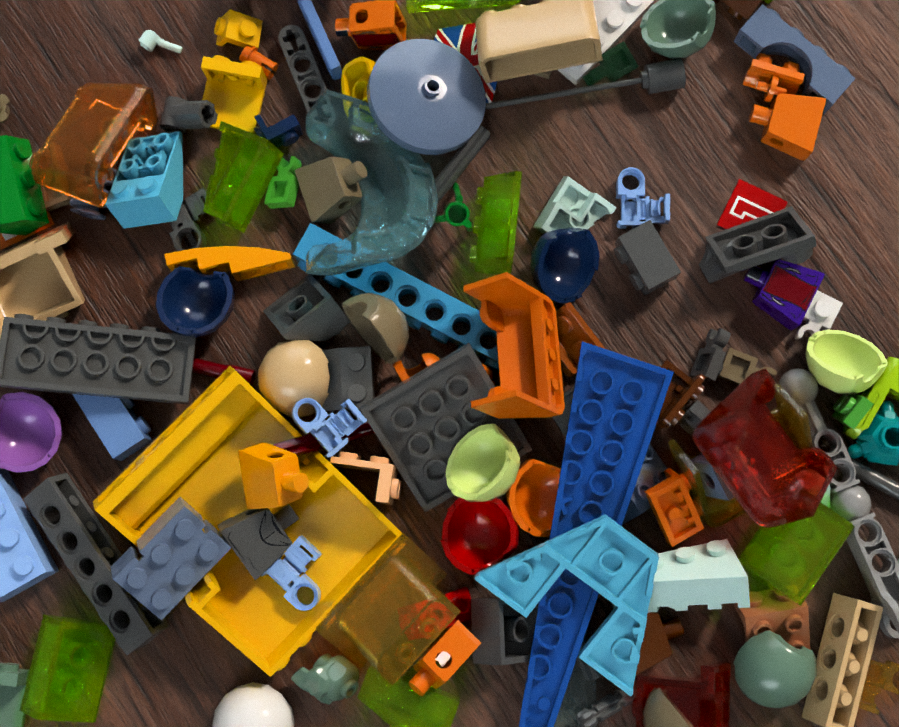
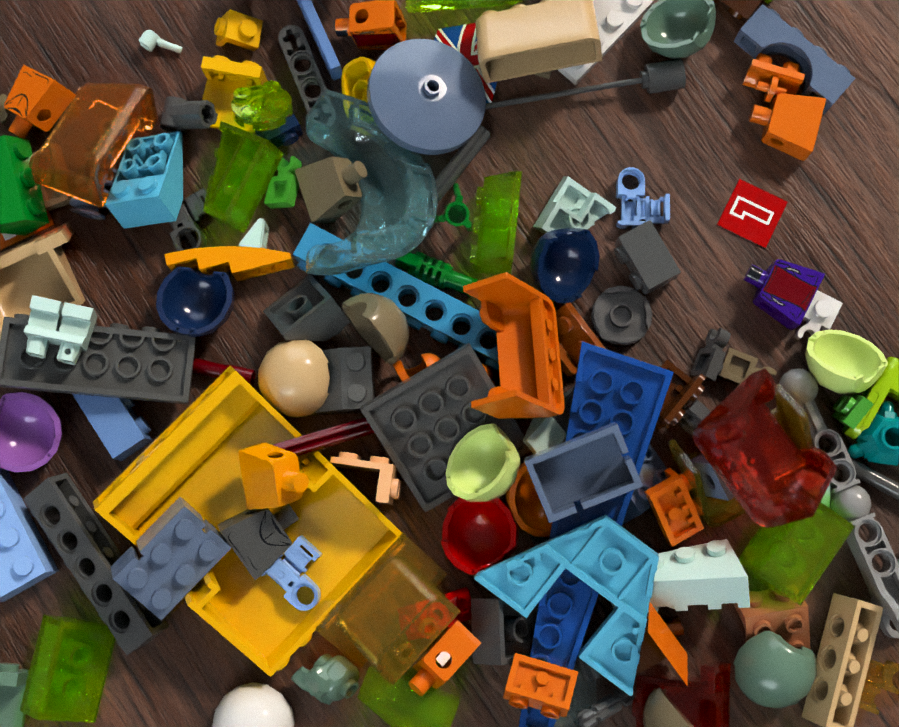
orange pin [239,45,279,80] -> none
light blue piece [292,398,367,458] -> none
clear green plate [583,41,639,86] -> none
dark grey slope [699,206,817,284] -> none
none -> orange torso [4,65,76,139]
none -> light aqua hips [24,295,98,365]
none -> clear neon green plate [231,81,293,131]
none -> light aqua slope [238,218,269,249]
none -> green hinge [395,250,478,297]
none -> orange bracket [503,653,578,719]
none -> light aqua slope [523,417,566,454]
none -> sand blue piece [524,422,643,523]
none -> flat silver tile [591,286,652,347]
none -> orange sticker [648,603,688,686]

